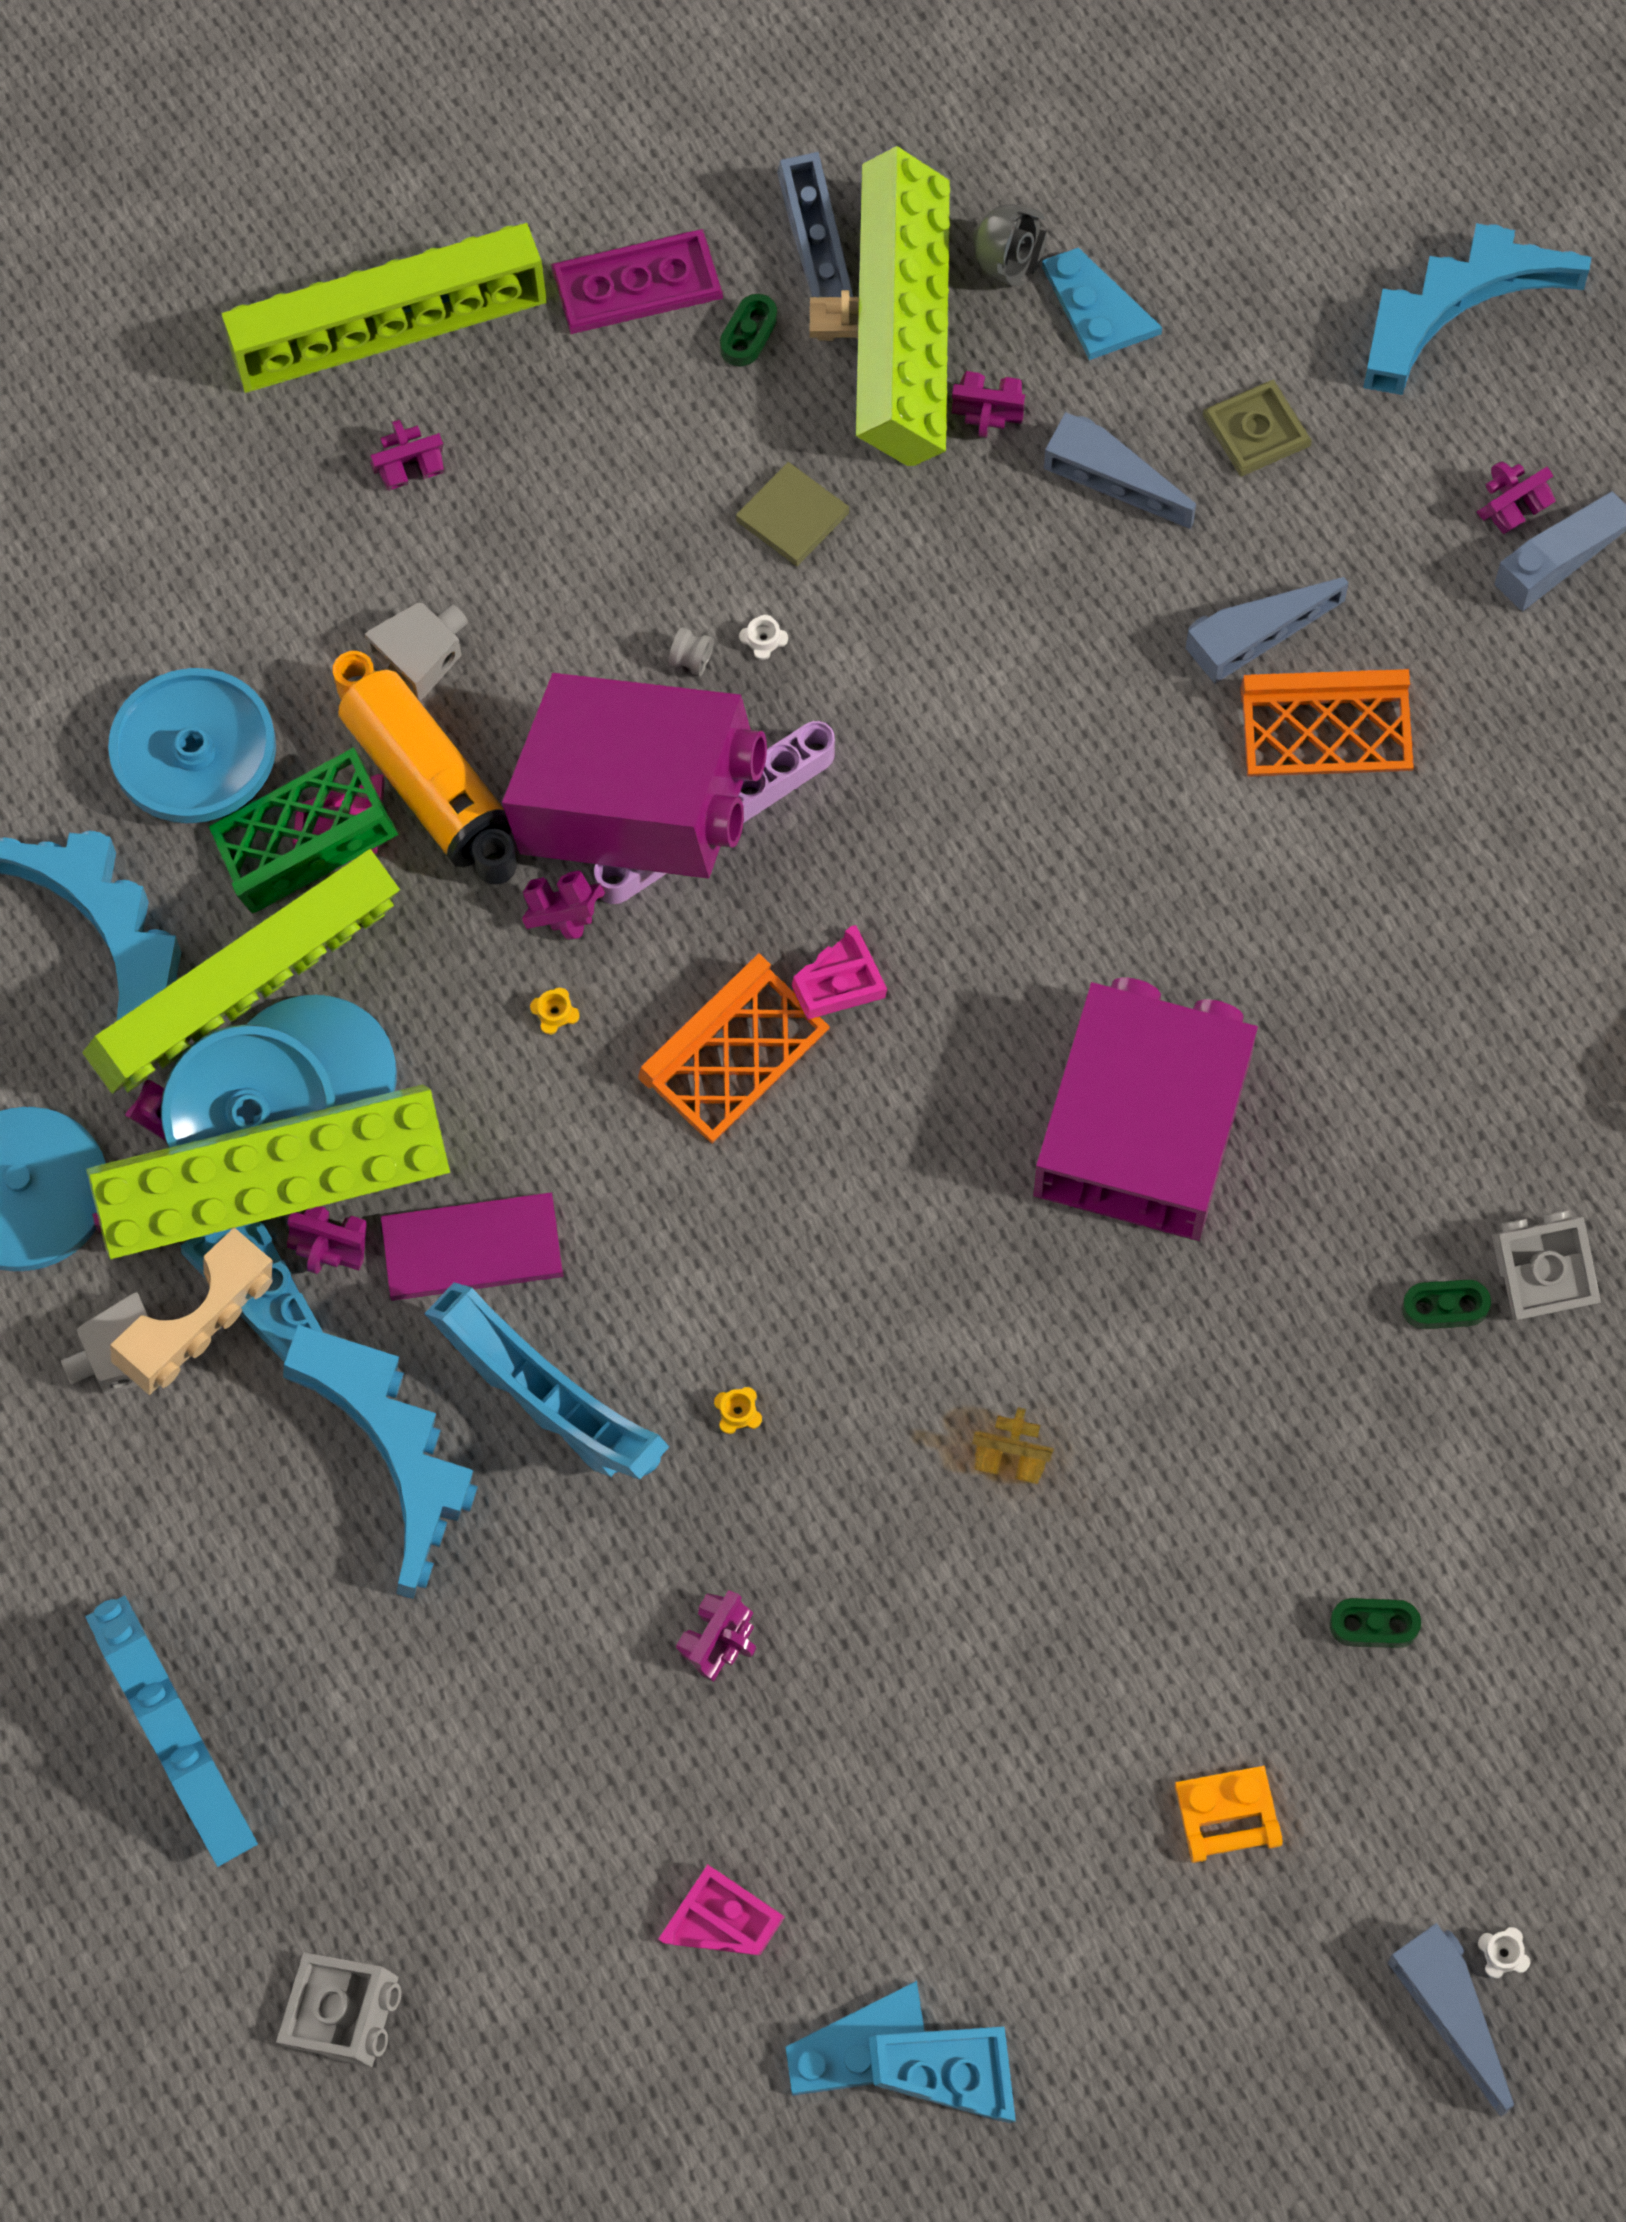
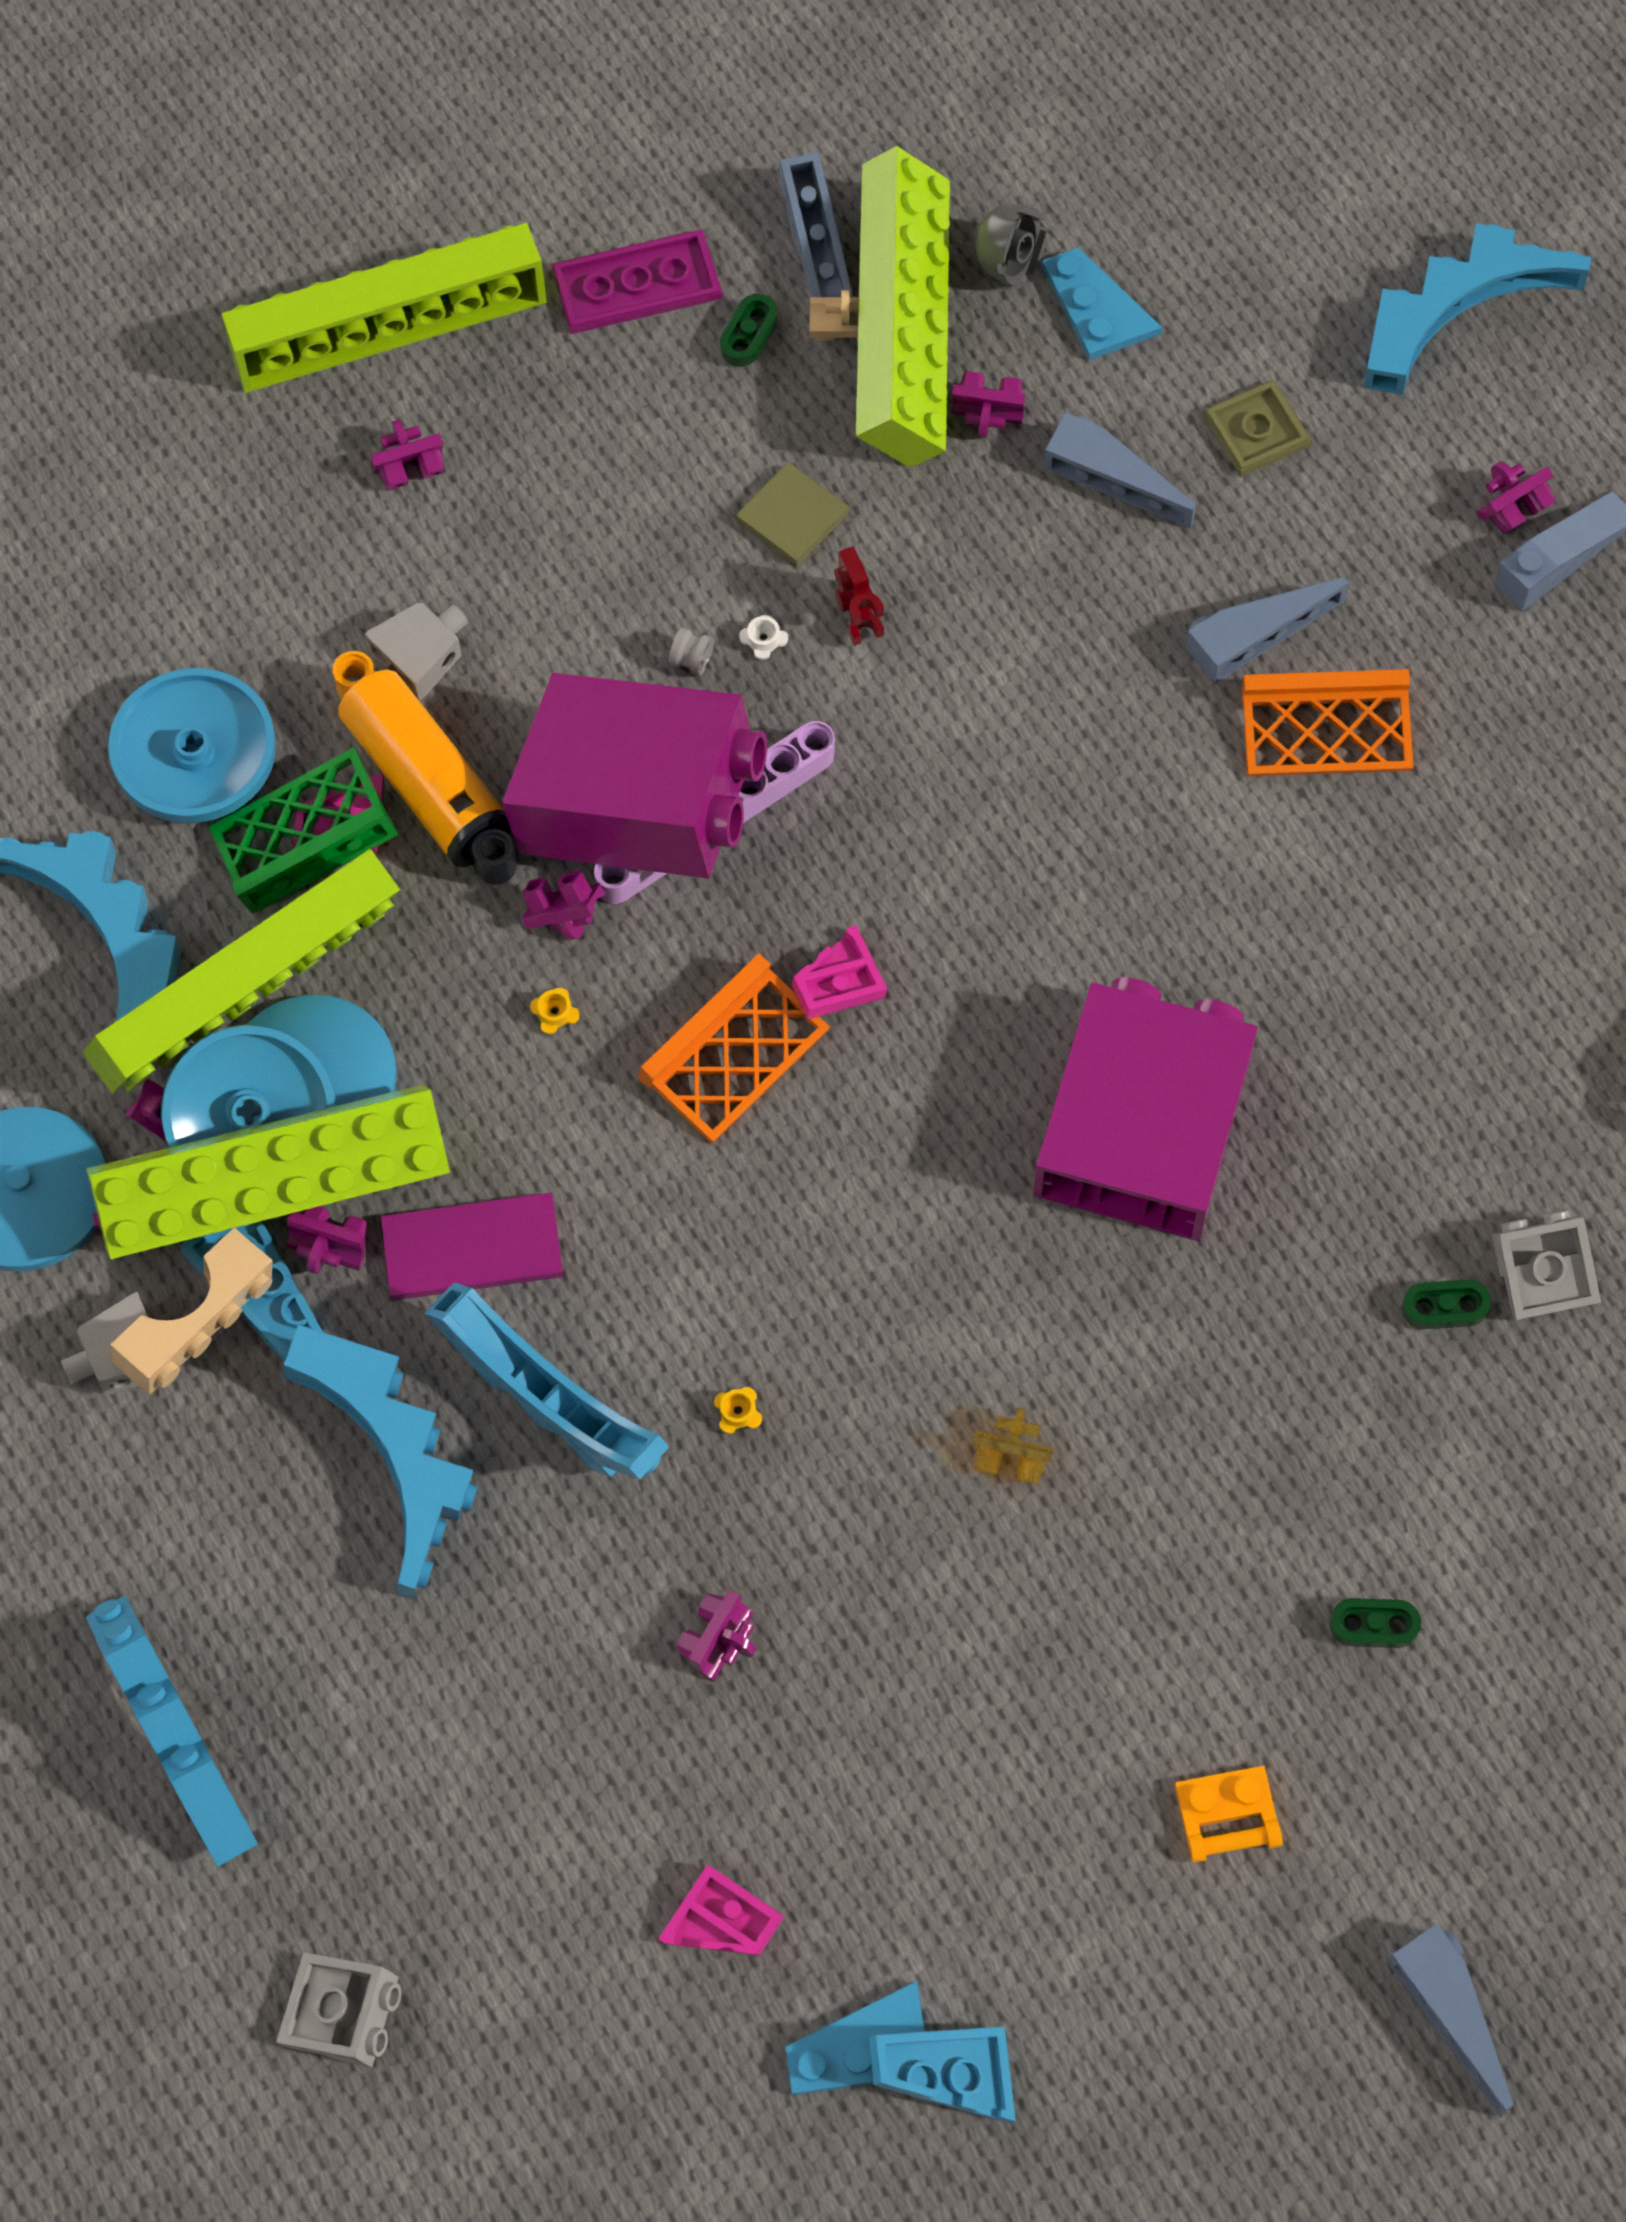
white plate [1478,1927,1530,1979] -> none
none -> dark red plate [834,546,884,646]

